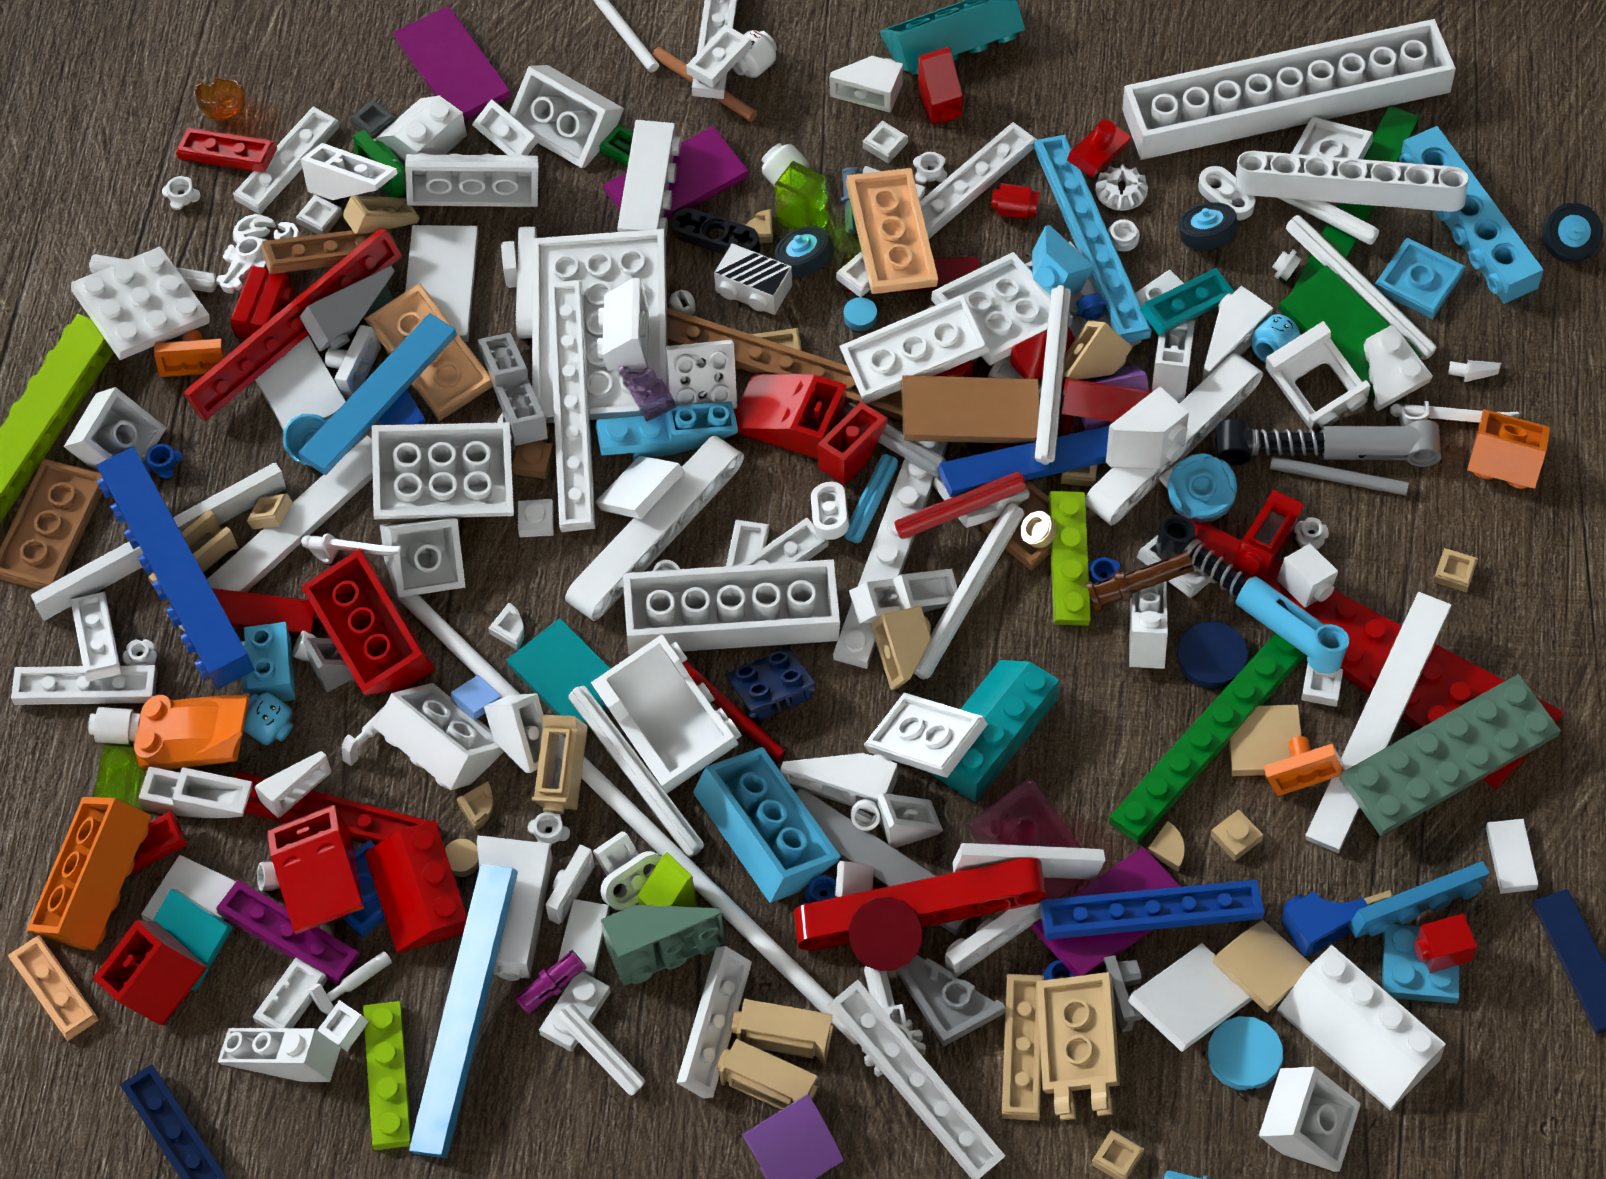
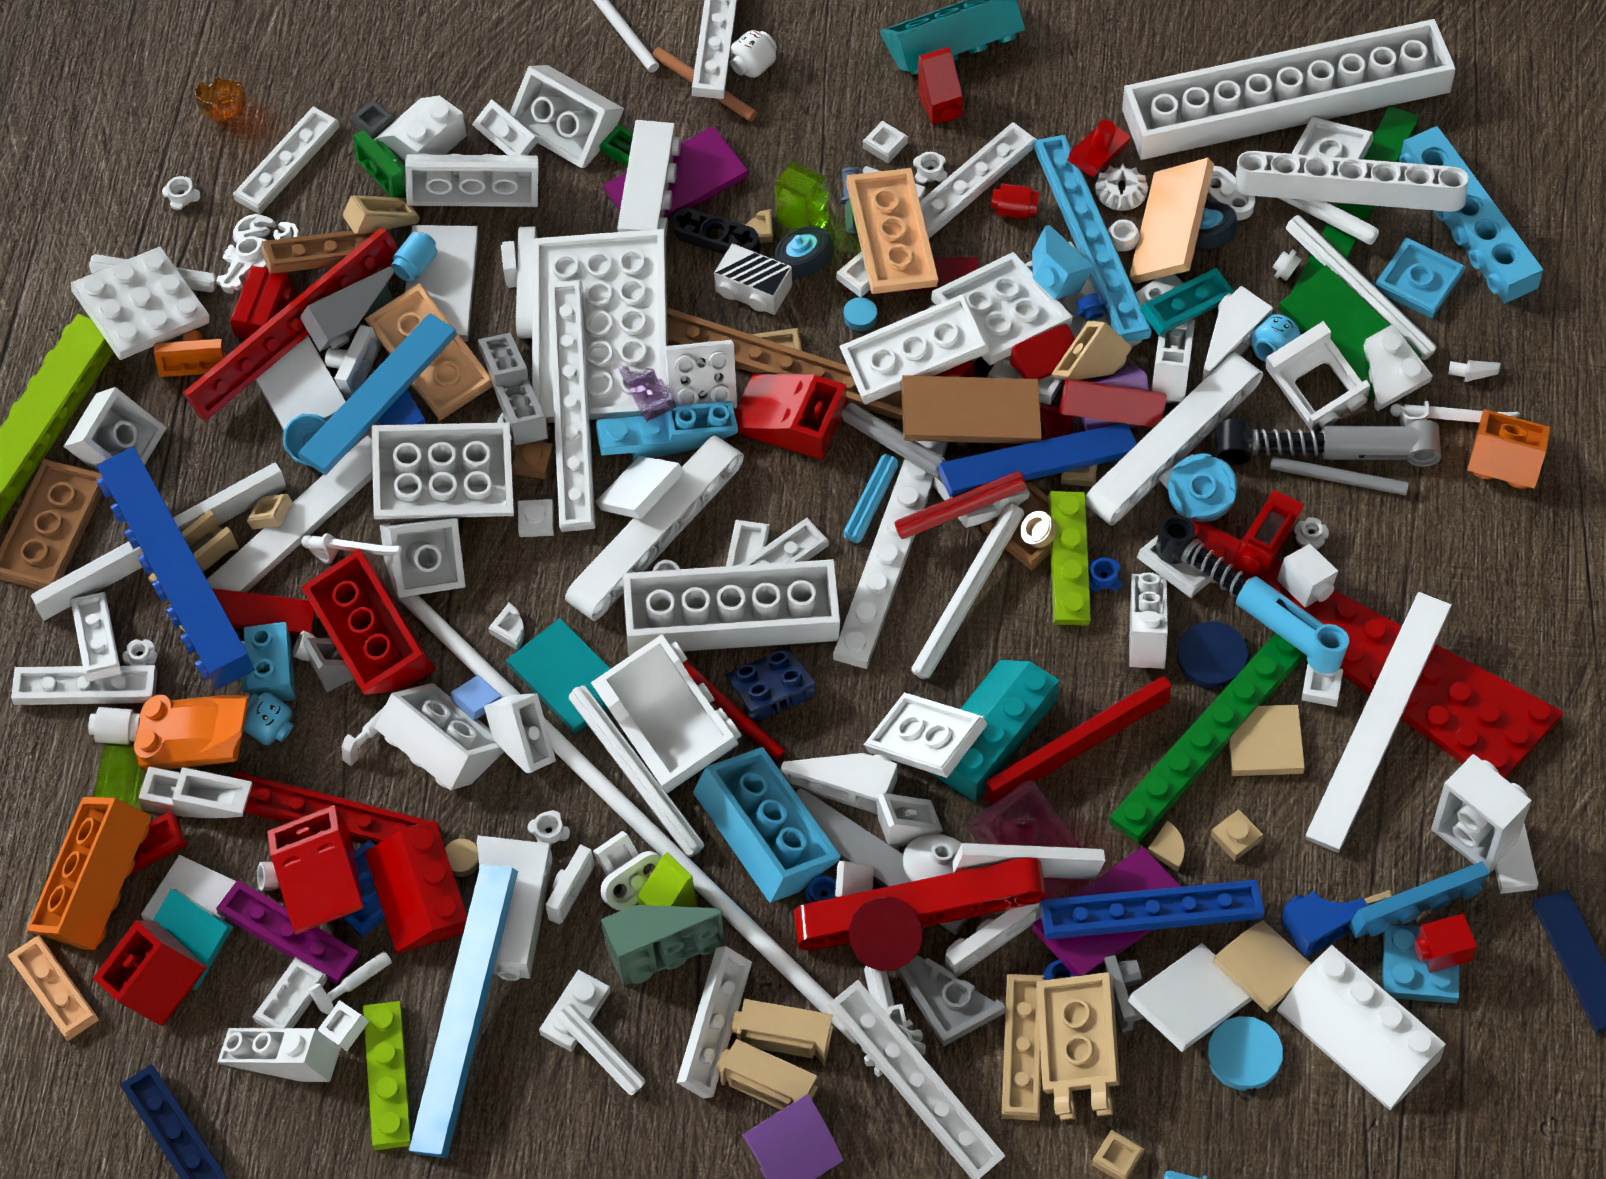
blue plate [143,444,183,479] -> none
red tile [175,128,277,173] -> none
white slope [255,751,332,818] -> none
white tile [296,195,343,234] -> none
white slope [301,143,397,200] -> none
magenta tile [393,5,511,120] -> none
tan tile [456,781,494,832] -> none
magenta pin [514,950,587,1015] -> none
tan window [532,715,588,814] -> none
white tile [558,899,610,977] -> none
white slope [597,278,649,371] -> none
white hinge [668,290,695,315] -> none
white plate [686,25,752,88] -> none
white head [762,143,810,192] -> none
white plate [811,482,849,540] -> none
red slope [817,402,888,486] -> none
white slope [829,56,903,113] -> none
white slope [849,569,958,624] -> none
white hinge [851,799,880,831] -> none
tan slope [871,606,931,690] -> none
white axle [1035,285,1071,465] -> none
reddish brown pin [1086,550,1195,612] -> none
white slope [1106,386,1189,469] -> none
white slope [1259,1067,1361,1172] -> none
orange tile [1264,736,1345,797] -> none
sand green plate [1340,674,1561,836] -> none
tan tile [1433,548,1478,593] -> none
black wheel [1542,203,1603,262] -> none
none -> medium azure brick [391,232,438,282]
none -> white dish [902,834,962,881]
none -> red tile [985,676,1171,807]
none -> light nougat tile [1129,158,1214,284]
none -> white brick [1431,754,1532,873]

